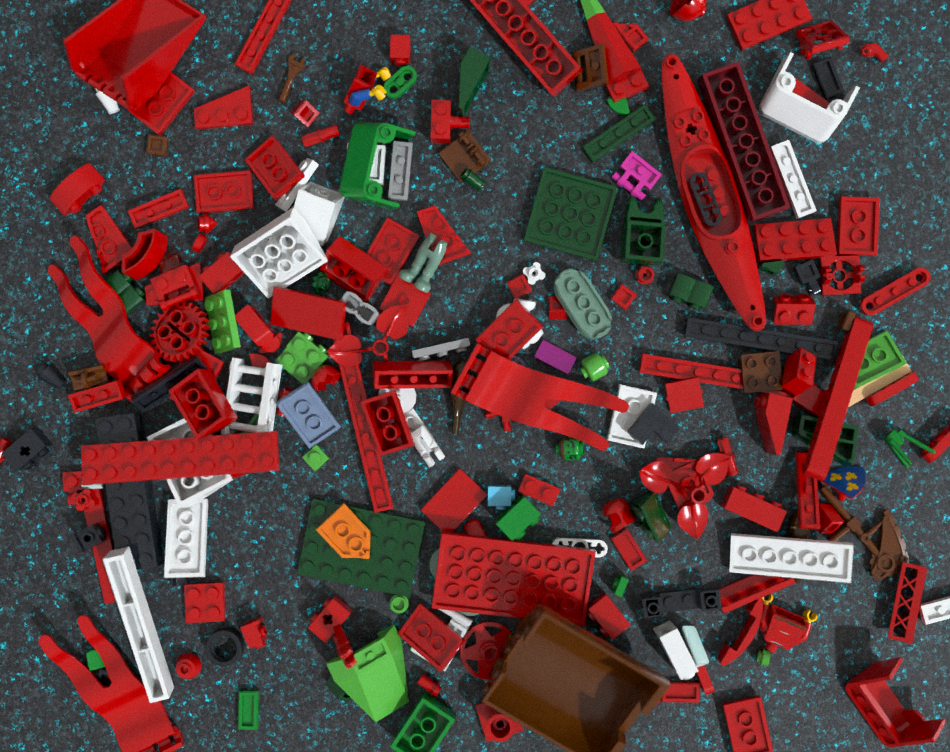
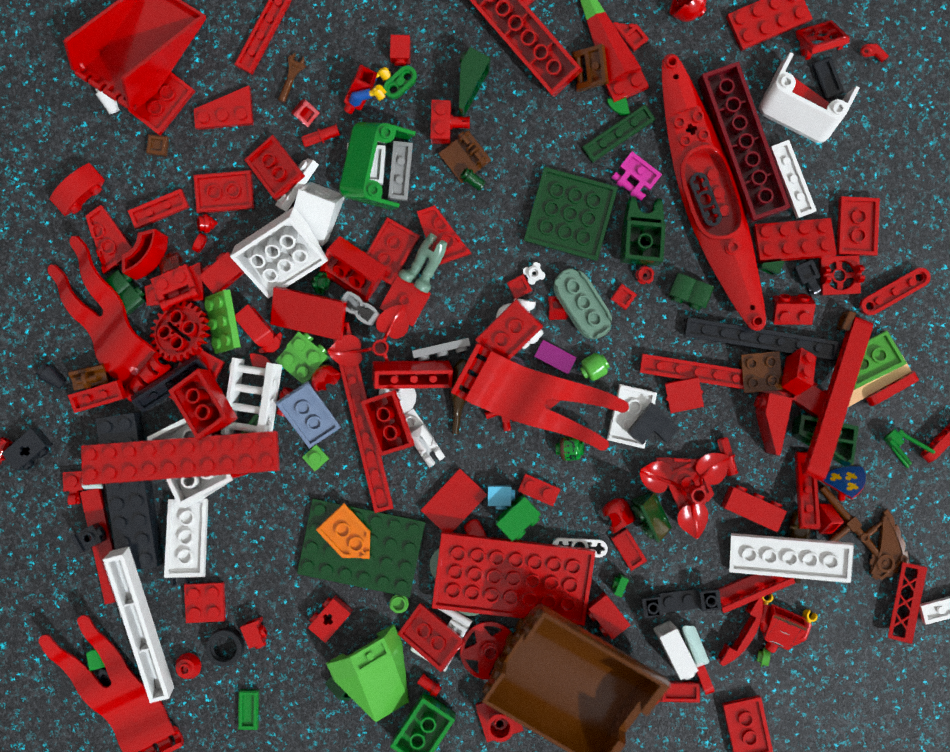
red plate [72,489,95,511] -> none
red hinge [333,625,357,668] -> none
red windscreen [845,657,946,747] -> none

